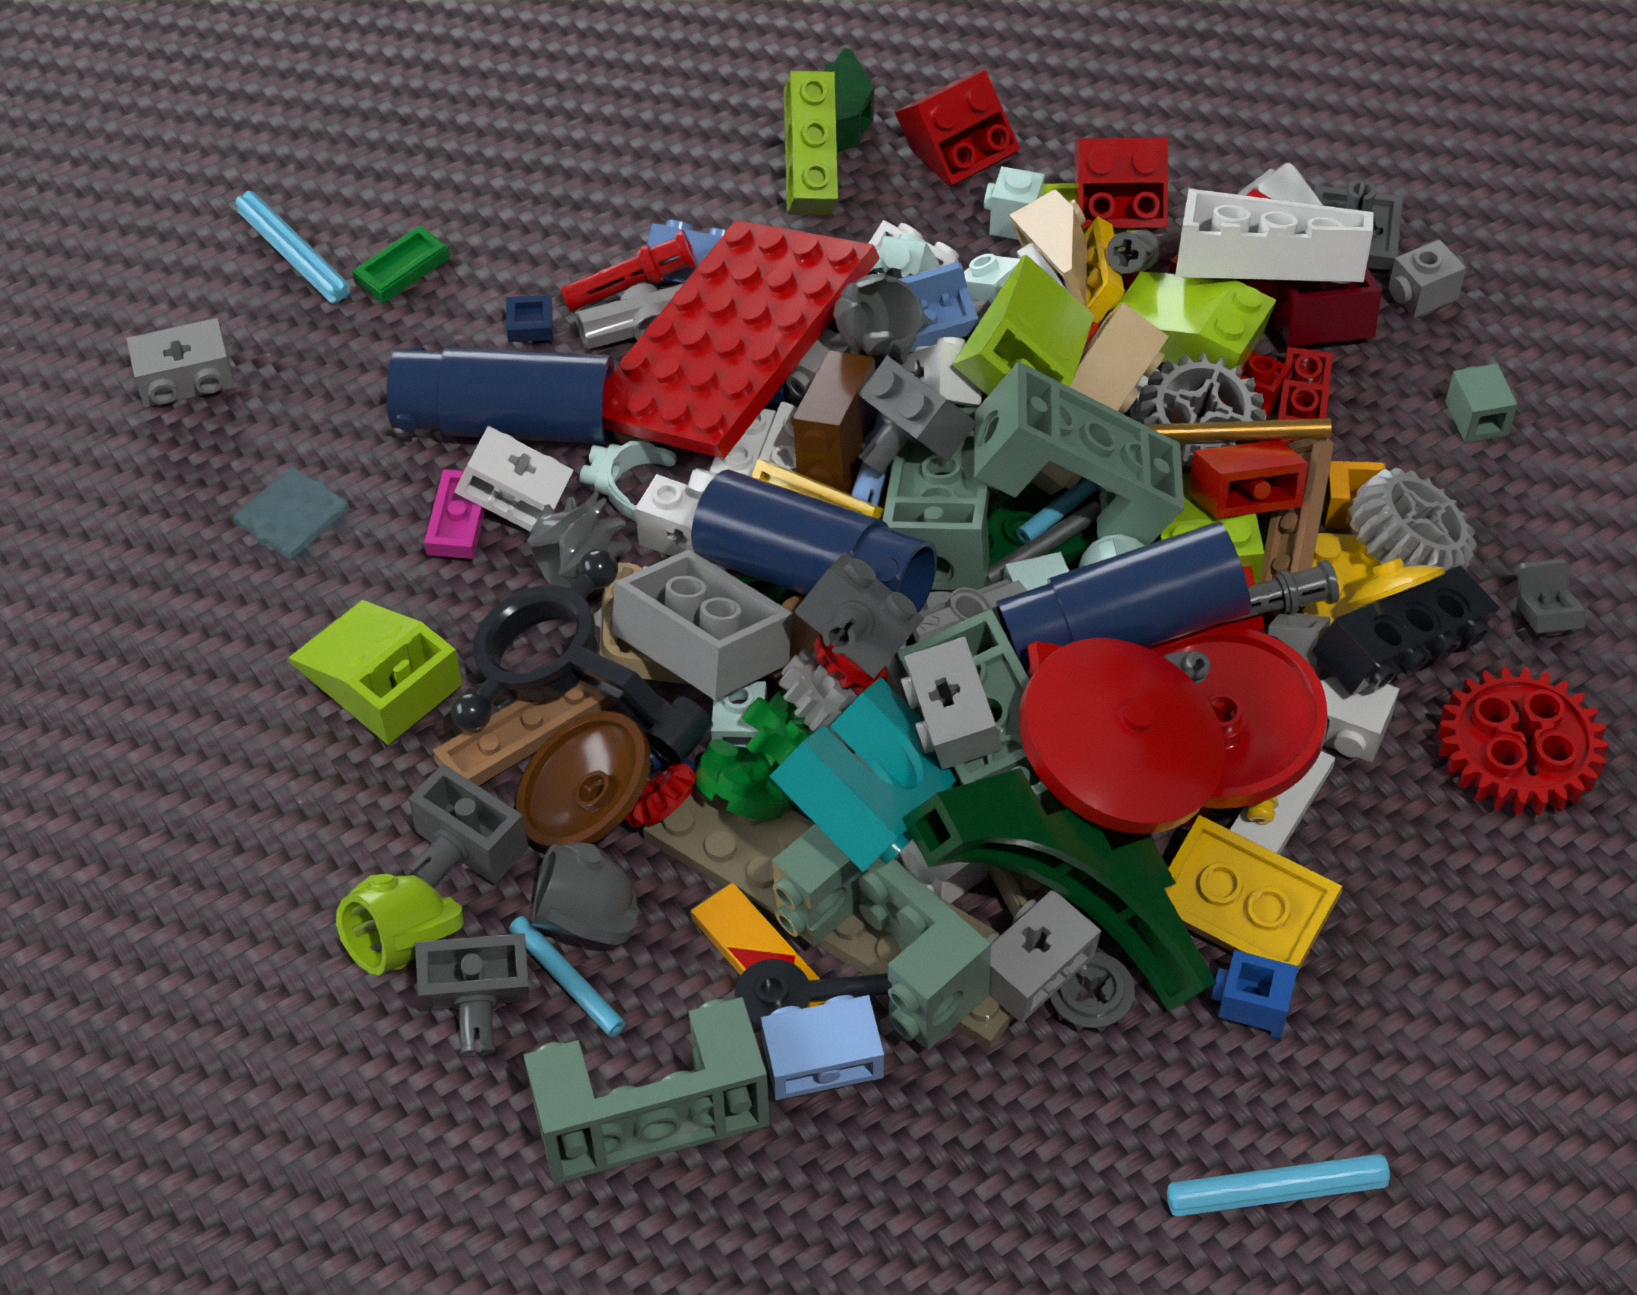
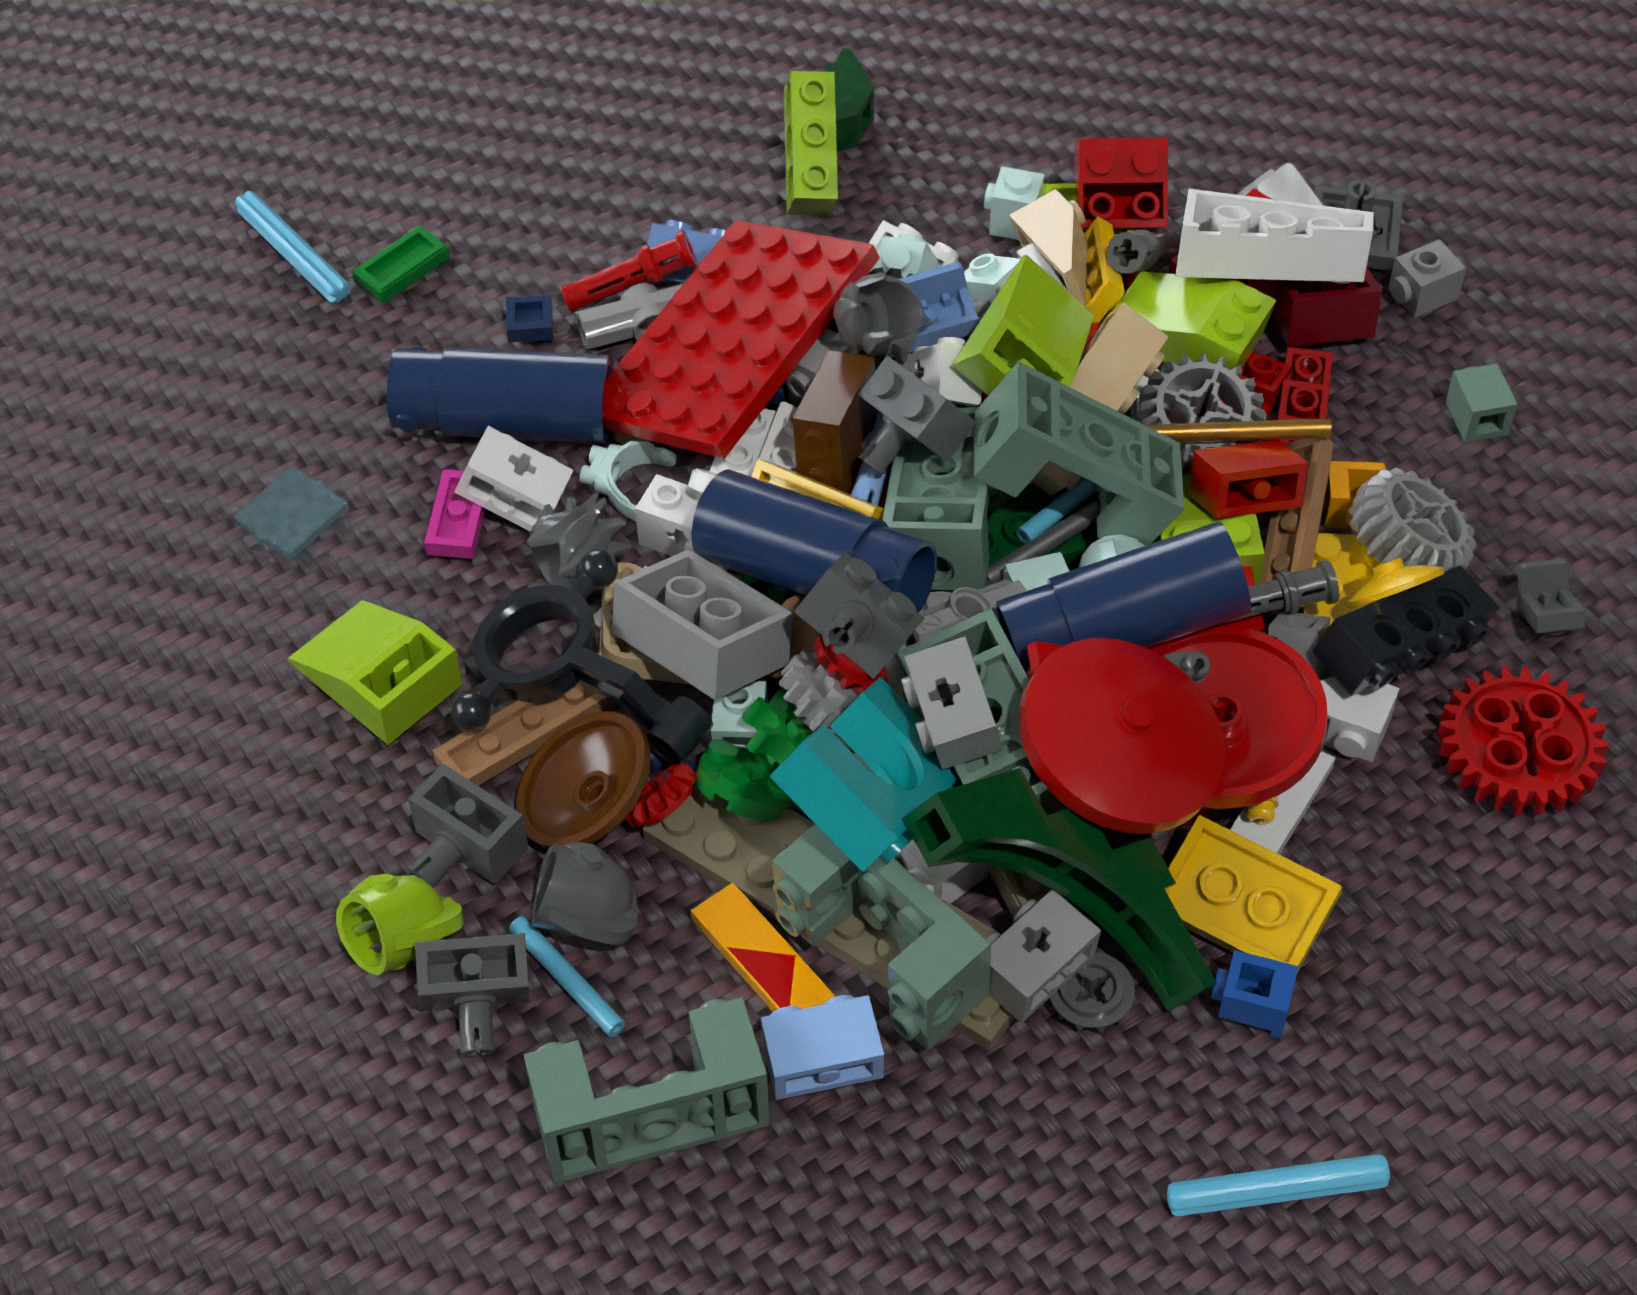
light grey brick [126,318,235,408] -> none
black piece [735,959,892,1030] -> none
red slope [895,70,1020,186] -> none

